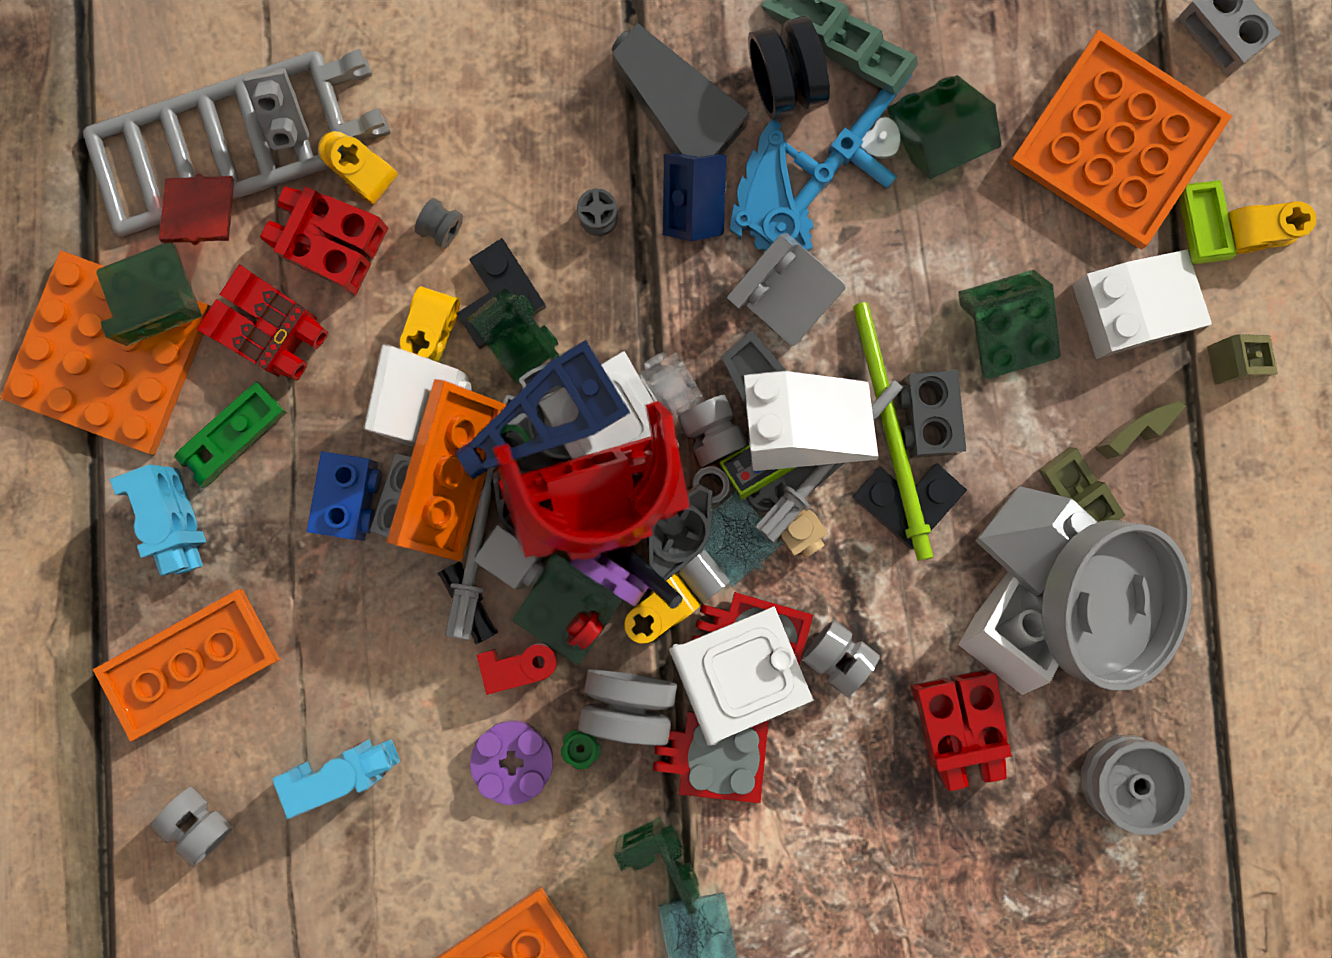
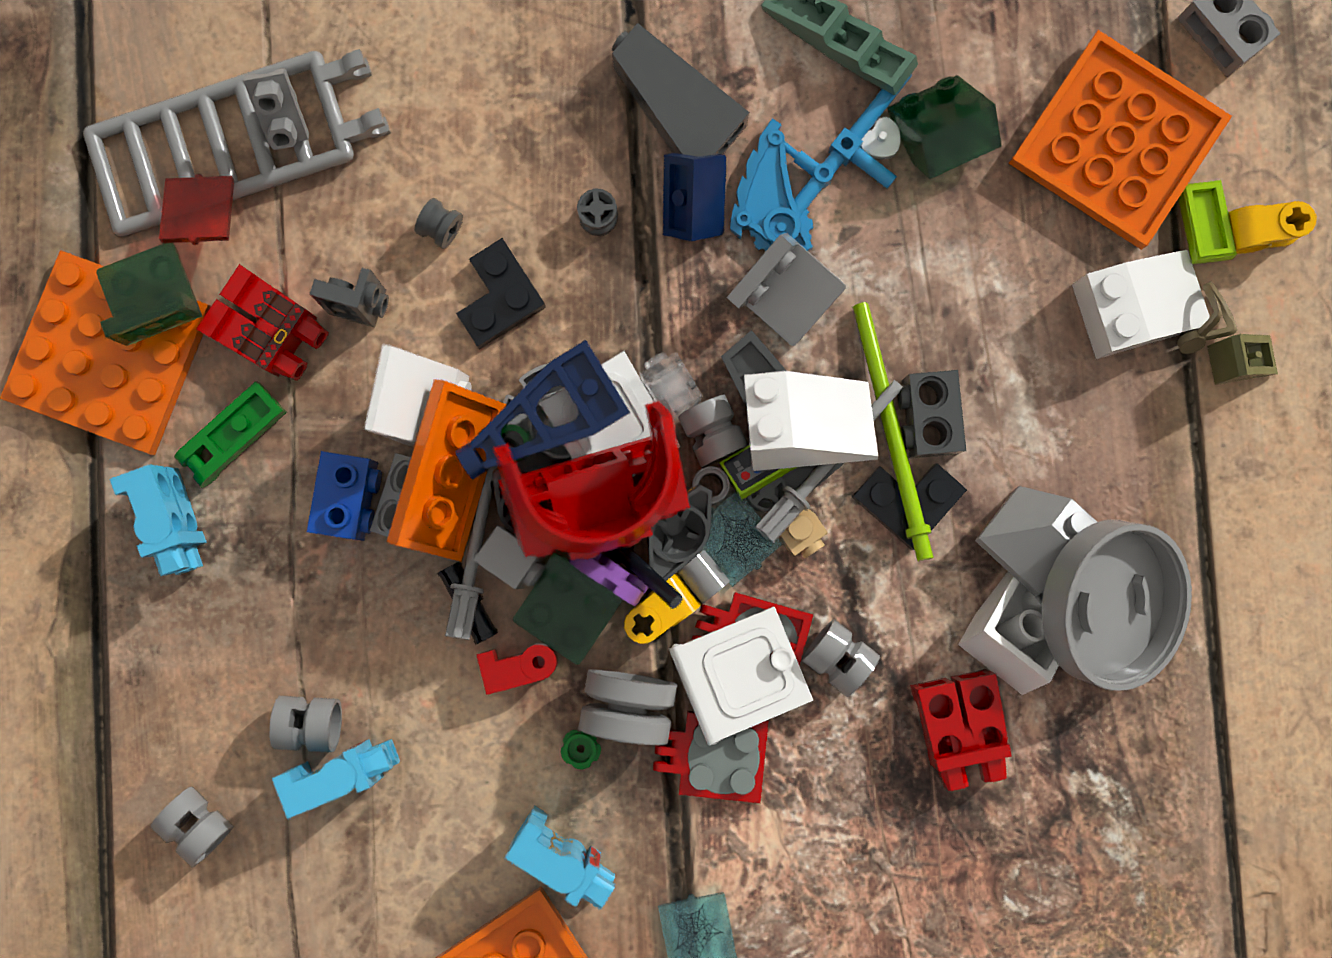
orange plate [93,589,280,742] -> none
red hips [260,186,389,296] -> none
yellow piece [318,131,398,206] -> none
yellow piece [400,286,460,362] -> none
clear green bracket [466,289,560,383] -> none
medium lavender plate [470,720,554,805] -> none
red plate [566,610,603,650] -> none
clear green bracket [614,816,701,916] -> none
black wheel [748,15,830,120] -> none
clear green bracket [958,270,1061,379] -> none
olive slope [1038,447,1125,522] -> none
light grey wheel [1081,735,1191,835] -> none
olive slope [1095,401,1187,459] -> none
none -> light grey wheel [270,696,342,752]
none -> dark grey bracket [309,268,389,328]
none -> medium azure hips [505,805,615,910]
none -> dark tan piece [1177,281,1237,354]

